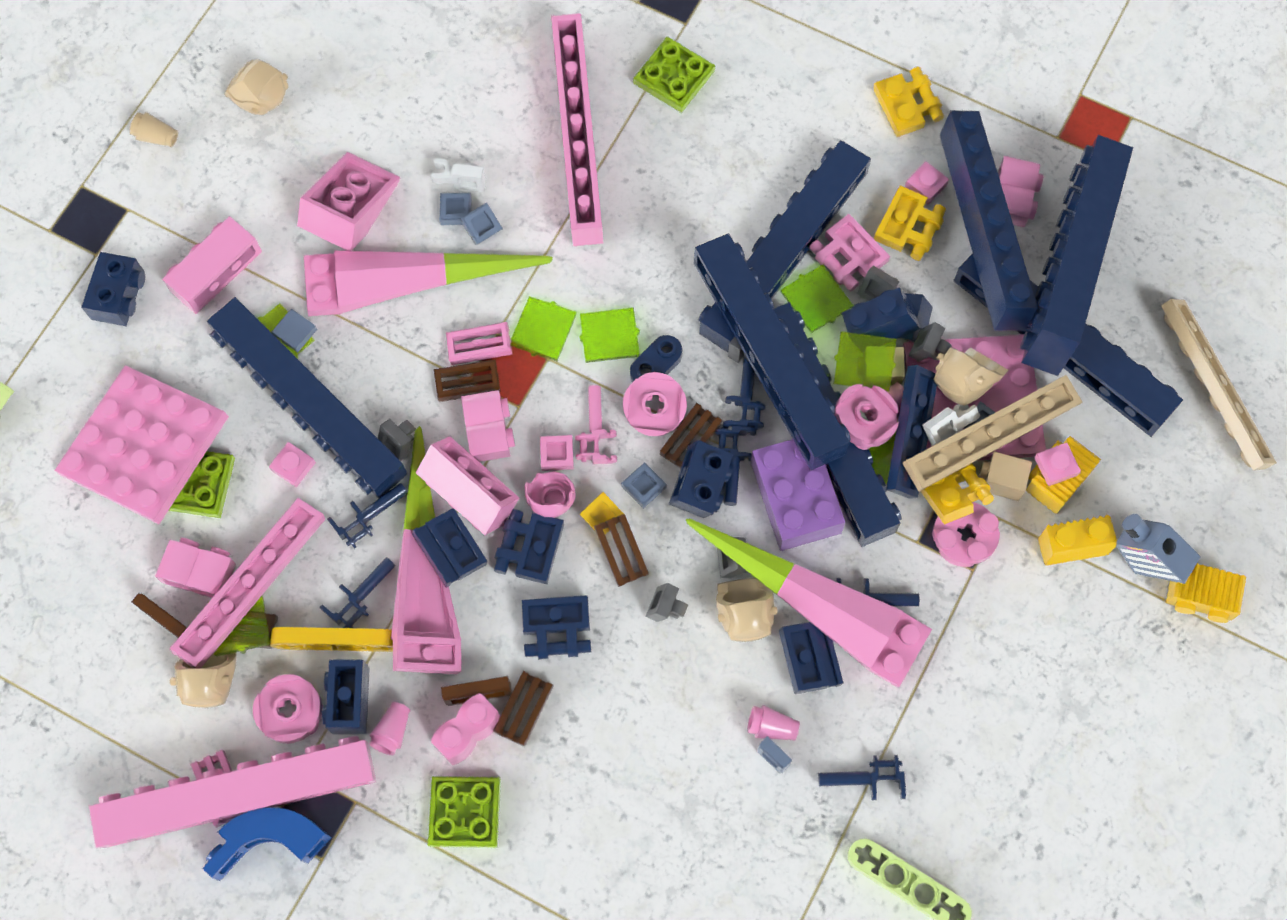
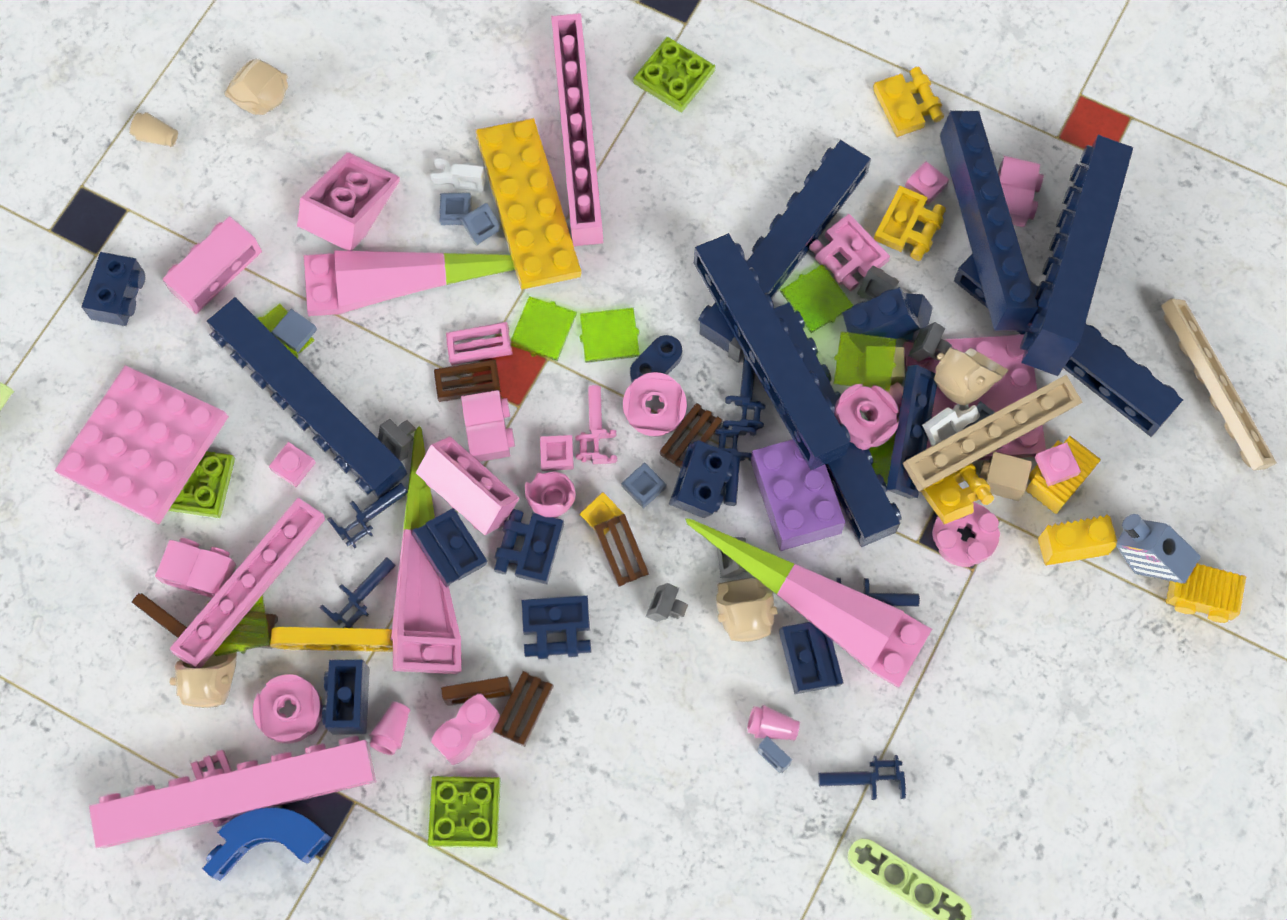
none -> yellow plate [476,118,581,290]

